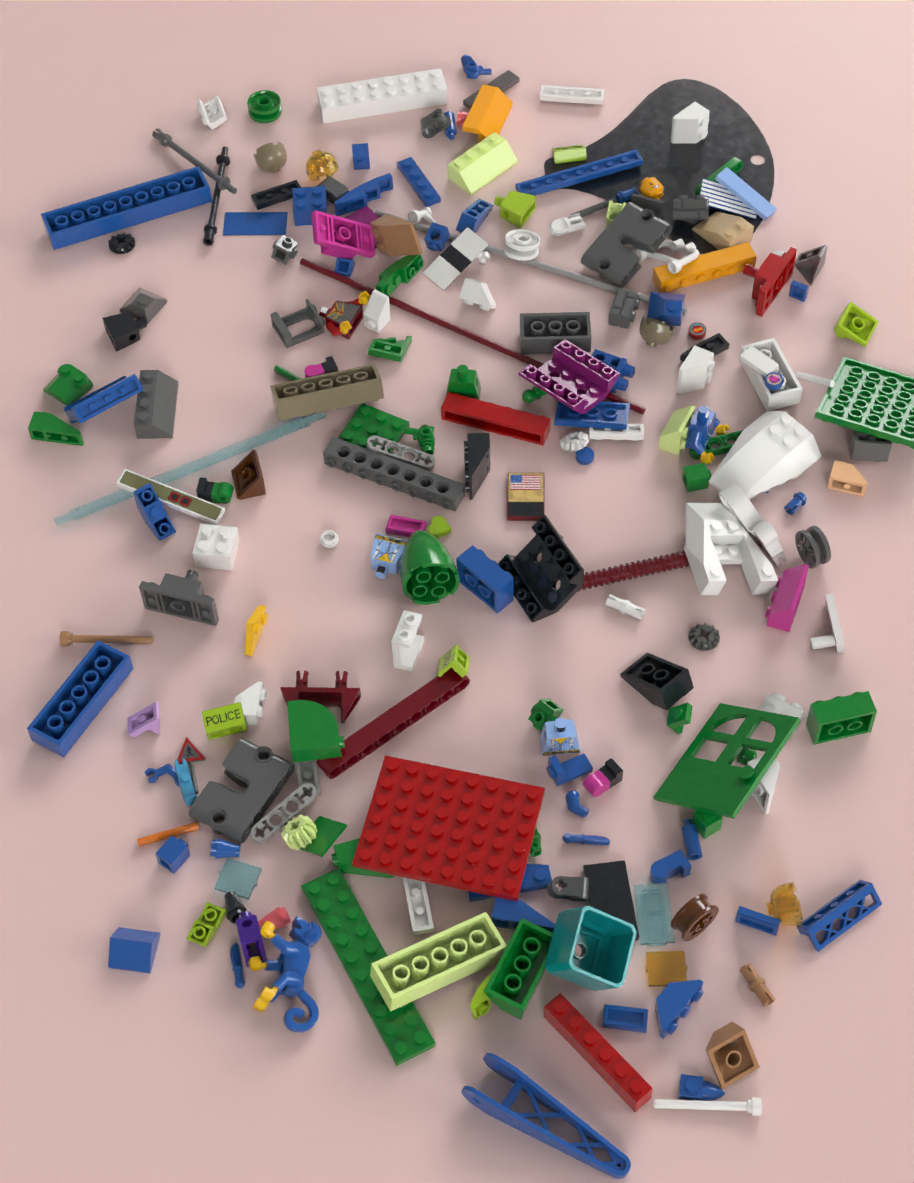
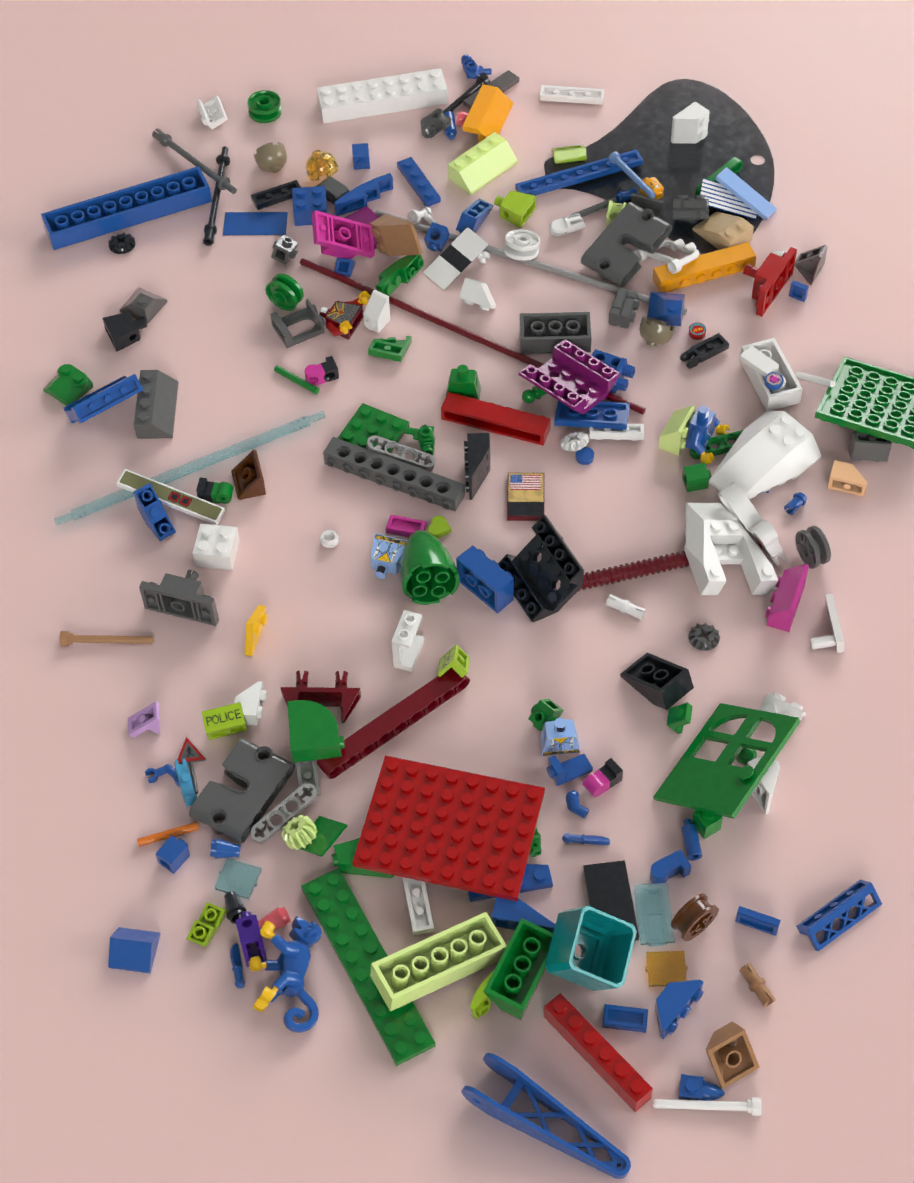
blue brick [27,640,134,758] -> none
green slope [28,411,84,446] -> none
dark tan brick [270,364,384,420] -> none
dark grey piece [547,876,589,901] -> none
white slope [676,345,715,394] -> none
clear yellow cylinder [767,882,803,926] -> none
green brick [806,691,877,745] -> none
lime slope [833,302,879,347] -> none
none -> green wheel [265,273,304,311]
none -> black piece [443,74,490,114]
none -> medium blue bar [609,152,655,198]

